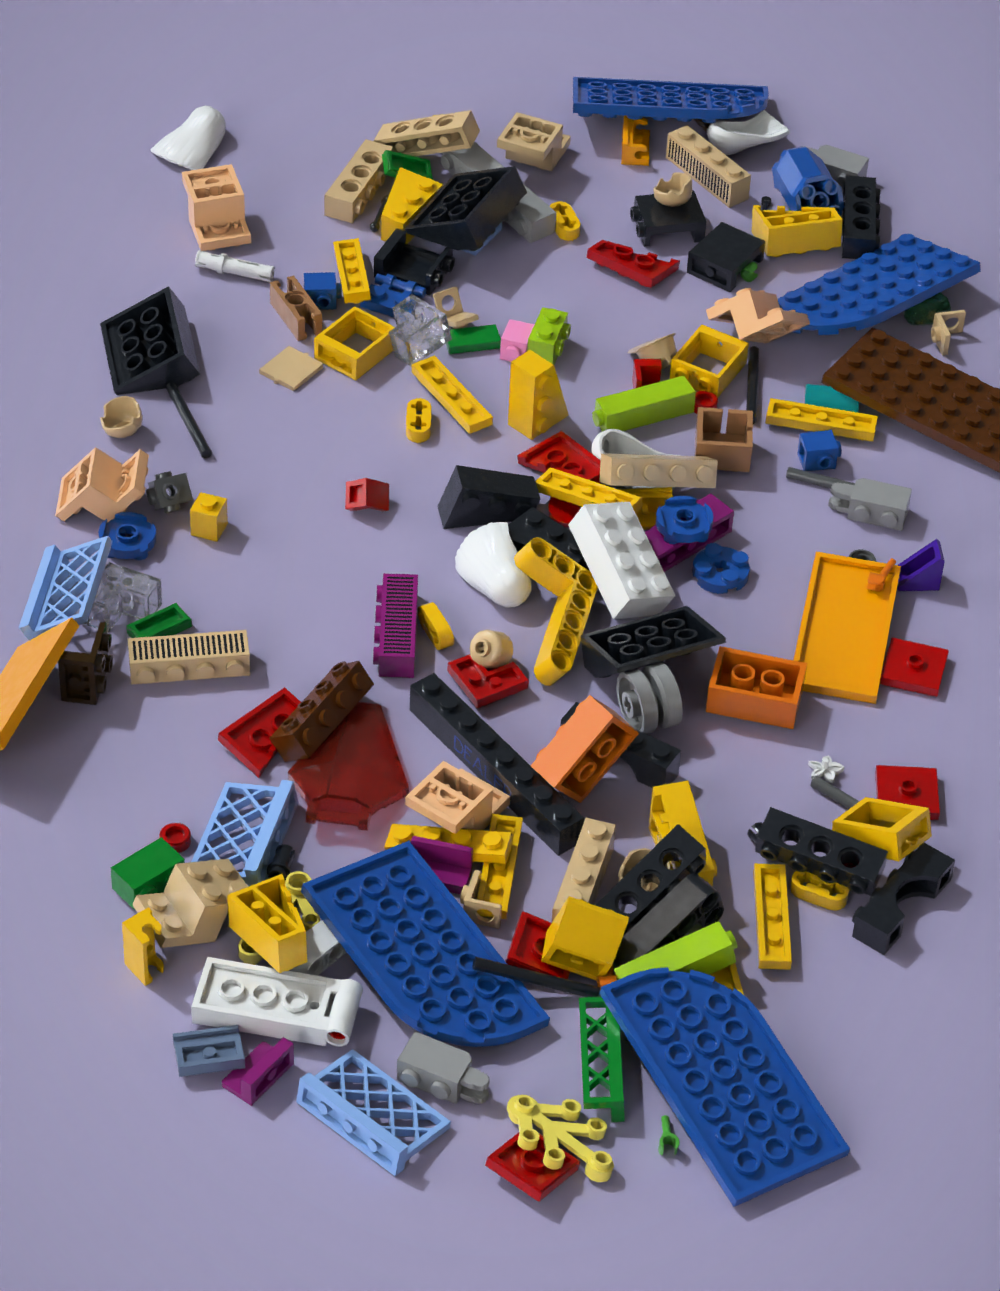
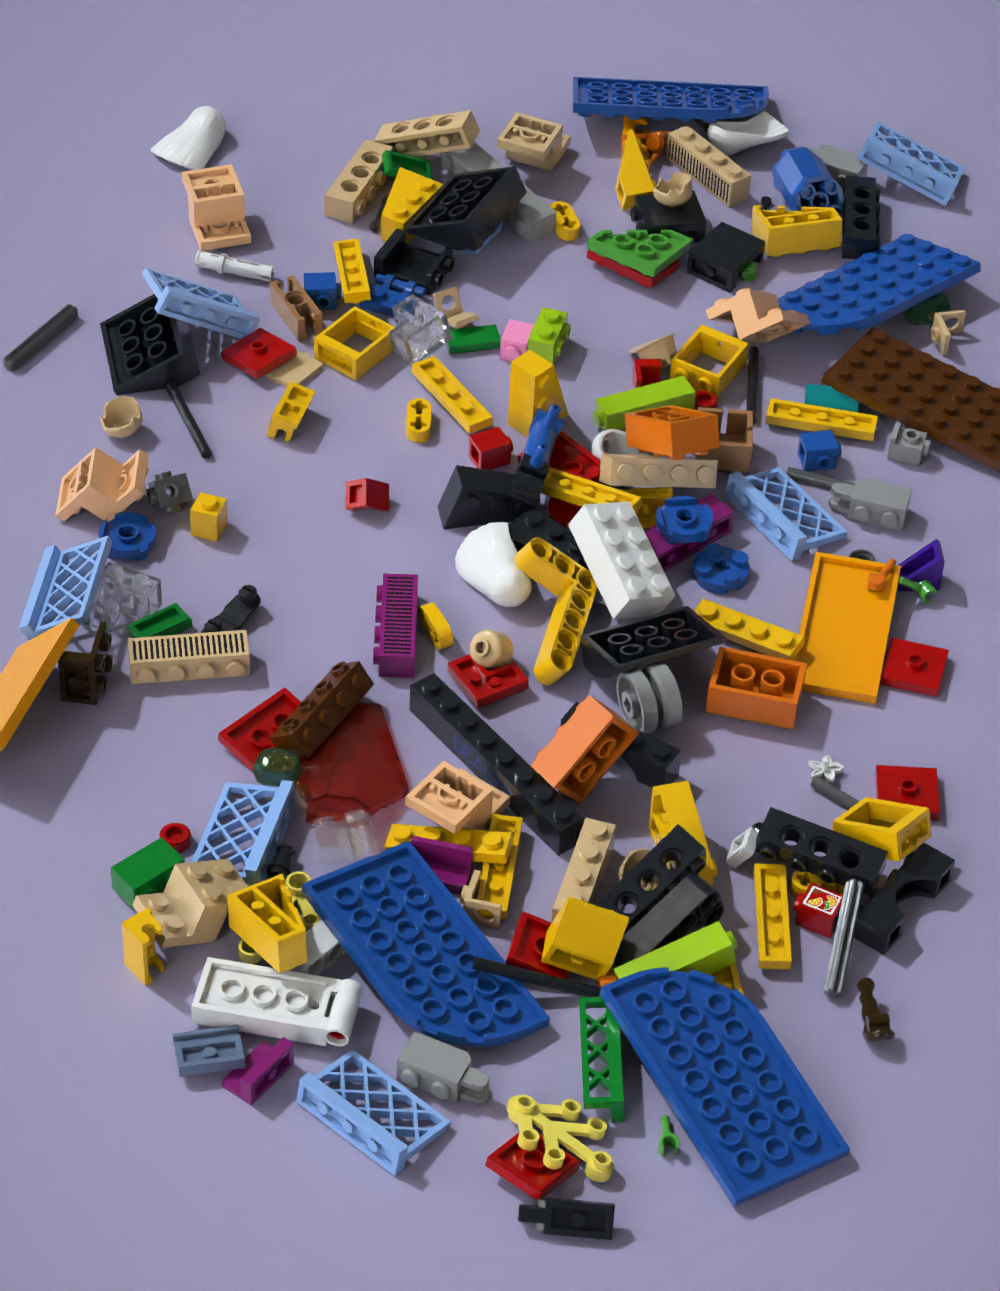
none -> dark grey axle [3,304,78,371]
none -> light blue fence [142,267,260,339]
none -> black piece [201,585,261,633]
none -> red plate [221,328,297,379]
none -> clear green rock [252,747,303,786]
none -> yellow hinge [267,381,316,442]
none -> clear brick [309,809,381,866]
none -> red brick [468,427,513,470]
none -> piece [508,405,564,506]
none -> black hinge [518,1197,615,1240]
none -> bright green plate [587,230,693,277]
none -> yellow slope [615,129,656,210]
none -> orange plant [621,130,669,167]
none -> orange brick [625,405,720,460]
none -> yellow plate [694,598,805,660]
none -> light blue fence [724,467,848,561]
none -> white tile [726,827,759,869]
none -> red brick [794,883,843,938]
none -> axle [824,879,864,998]
none -> light blue fence [857,121,965,206]
none -> dark brown piece [857,977,895,1042]
none -> light grey brick [887,422,931,466]
none -> bright green hand [898,577,937,603]

